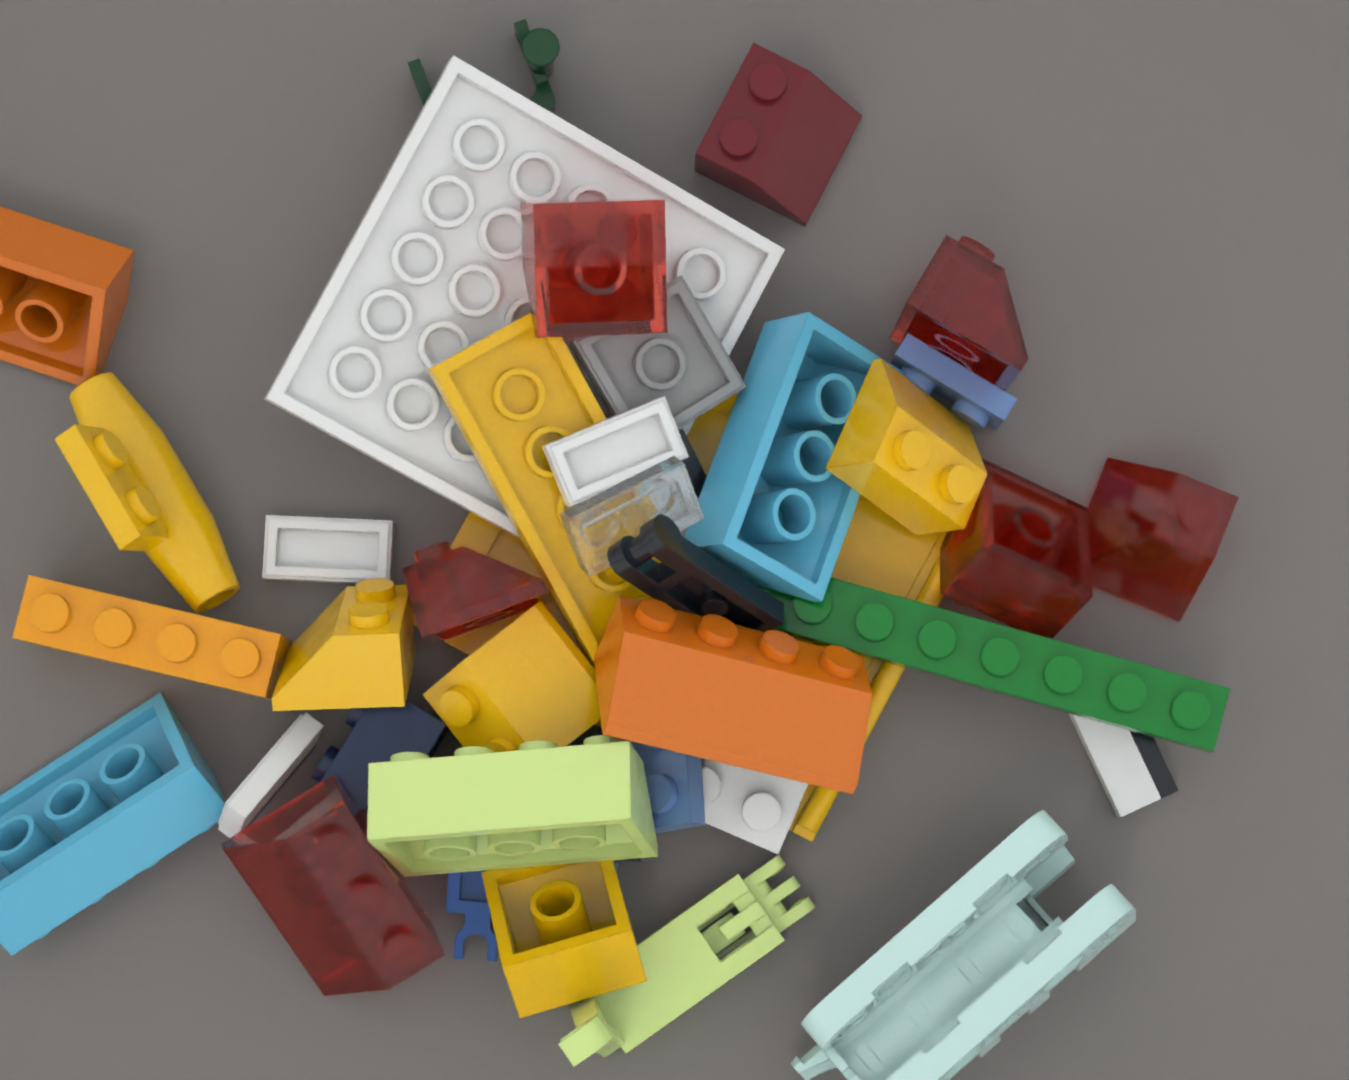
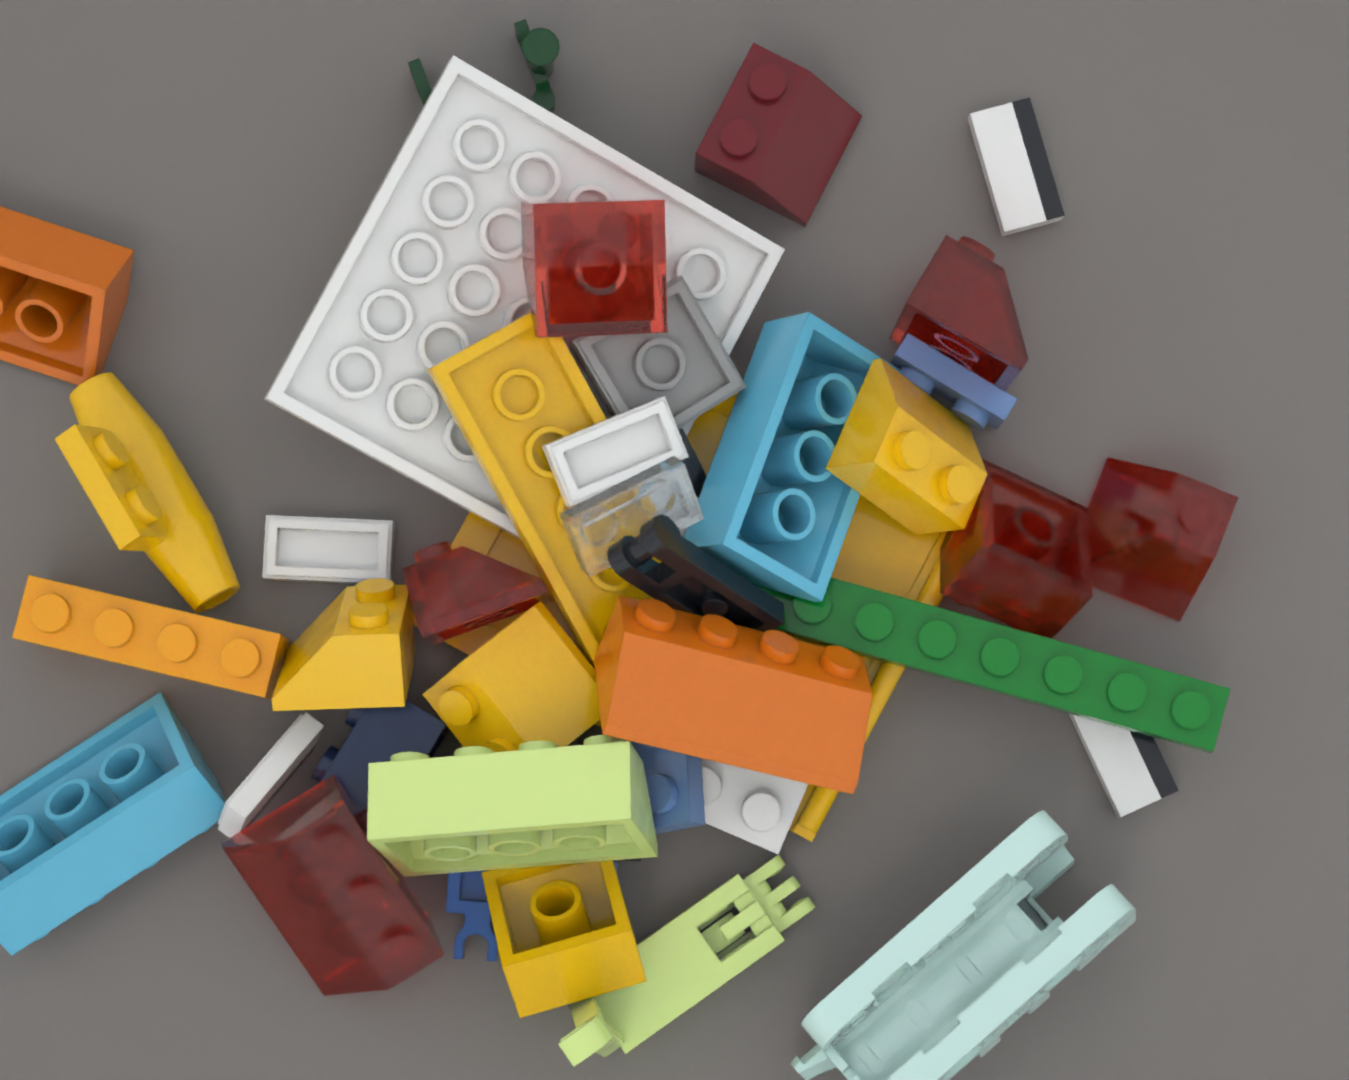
none -> white tile [968,97,1065,236]

